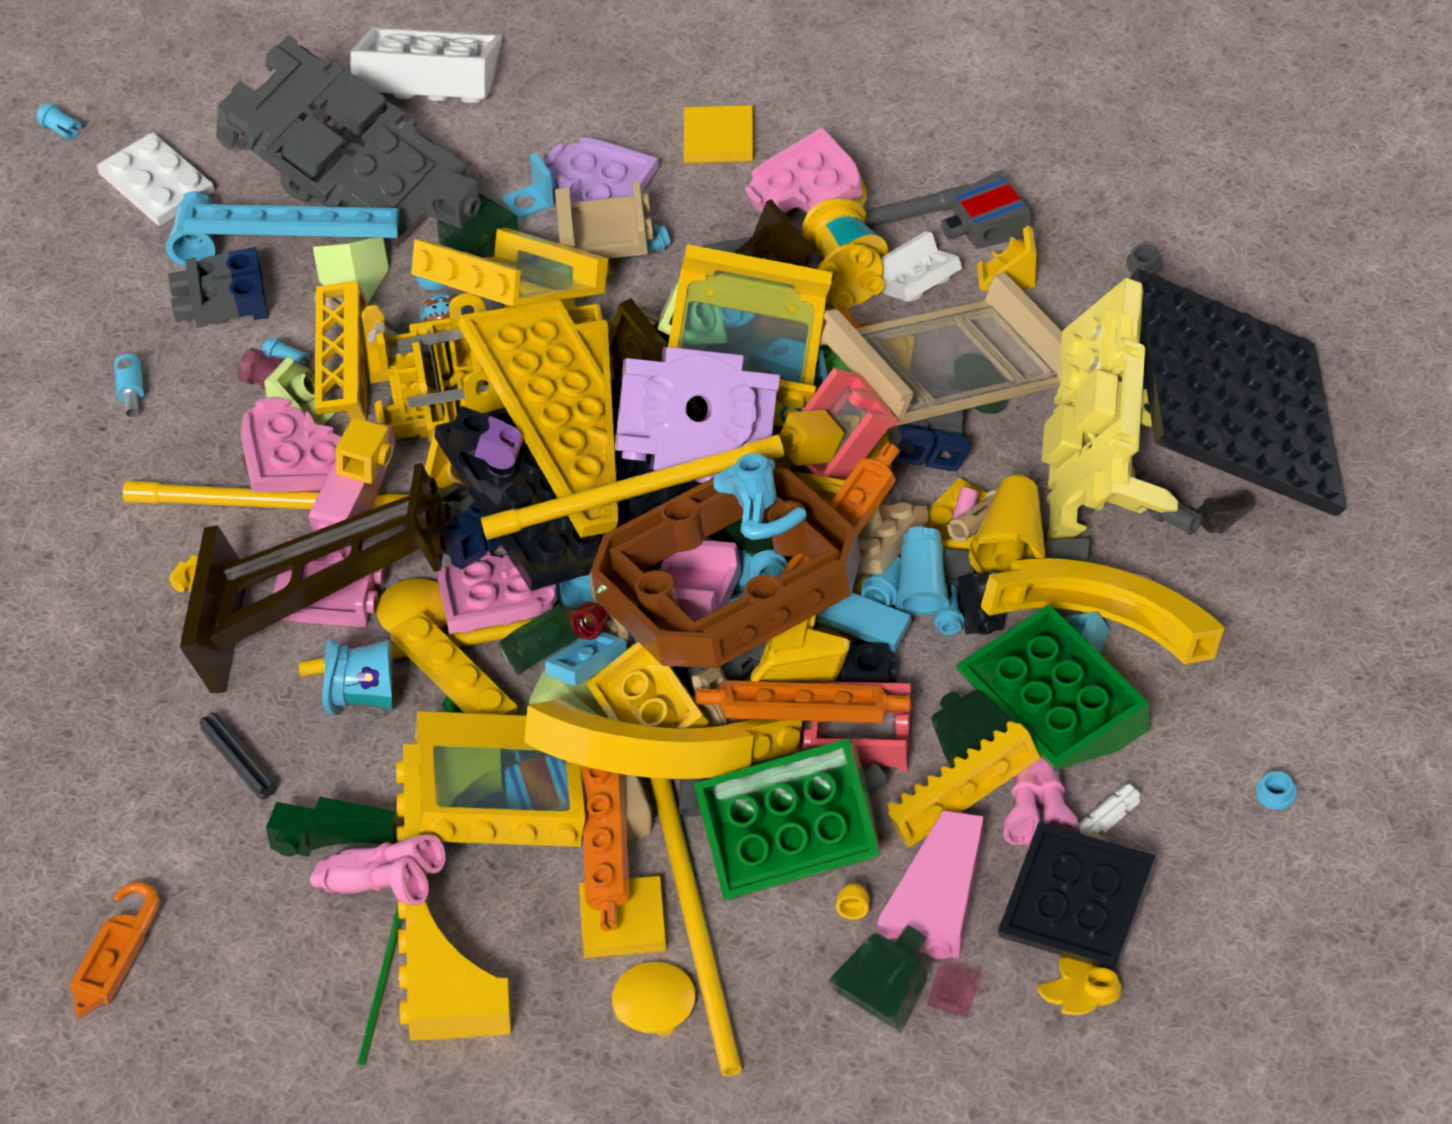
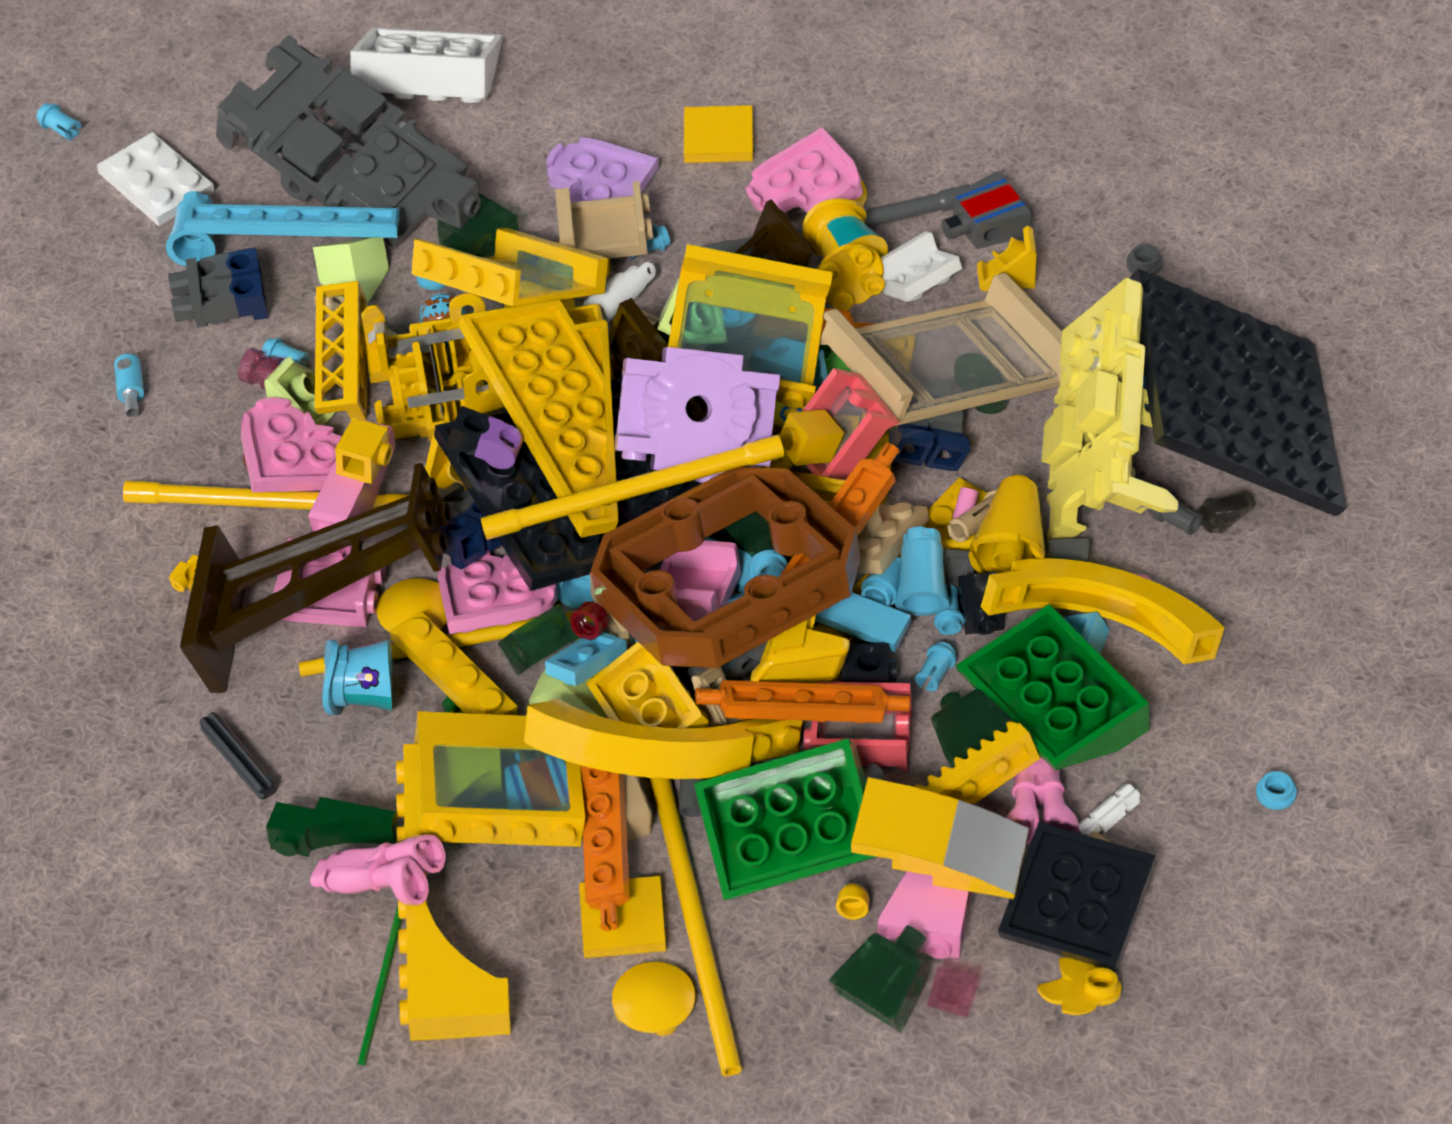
orange plate [69,882,160,1019] -> none
medium azure bracket [502,153,556,220] -> none
medium azure piece [713,453,806,540] -> none
none -> white piece [583,262,656,323]
none -> yellow slope [851,777,1029,899]
none -> medium azure pin [915,642,957,692]

